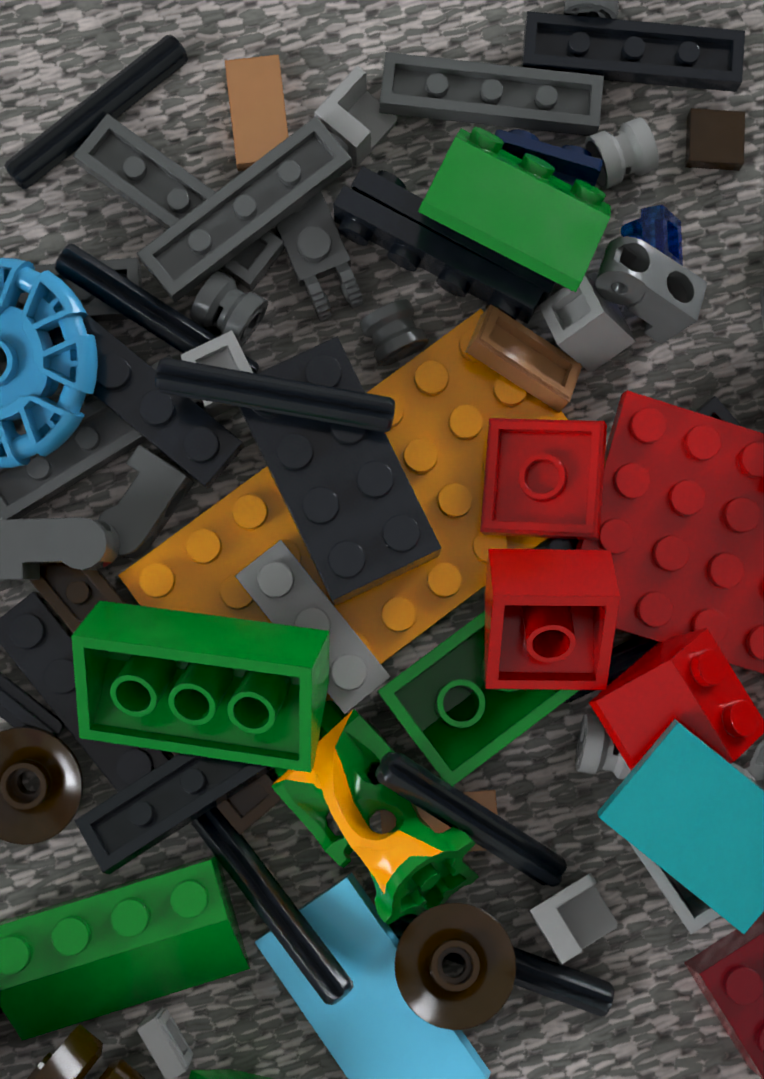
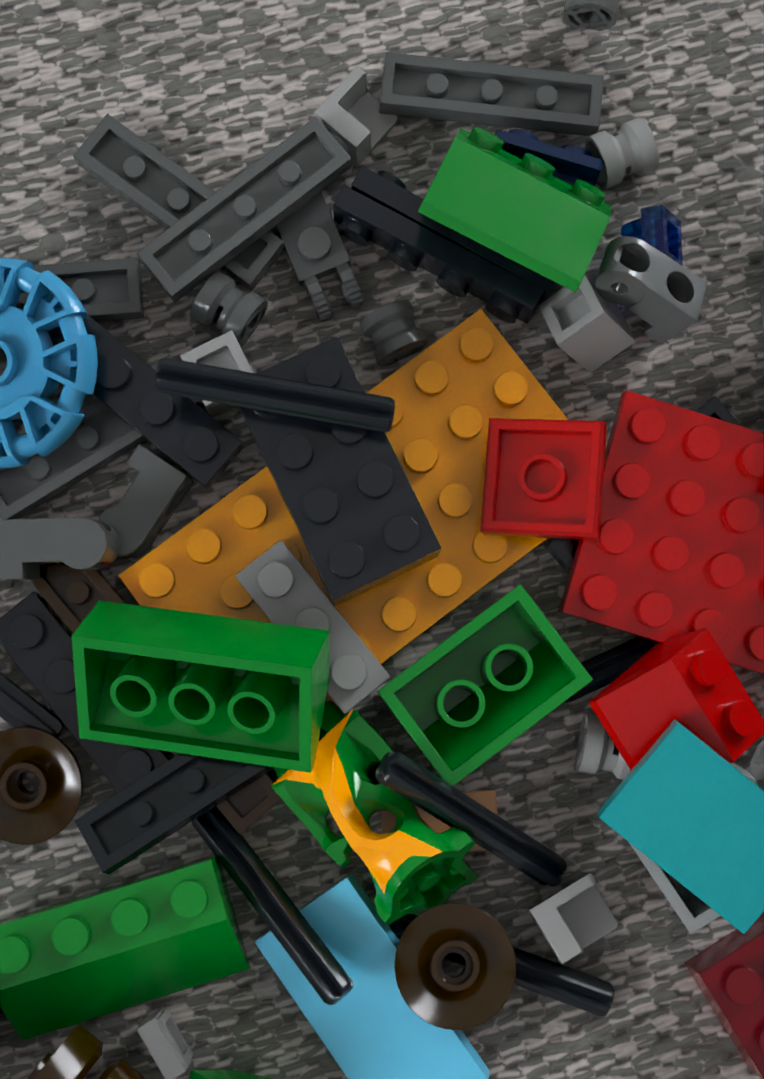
black axle [4,35,188,189] -> none
black axle [55,244,259,374] -> none
medium nougat tile [225,55,289,171] -> none
medium nougat tile [466,305,582,412] -> none
red slope [485,549,620,690] -> none
black plate [522,11,745,92] -> none
dark brown tile [685,108,746,171] -> none

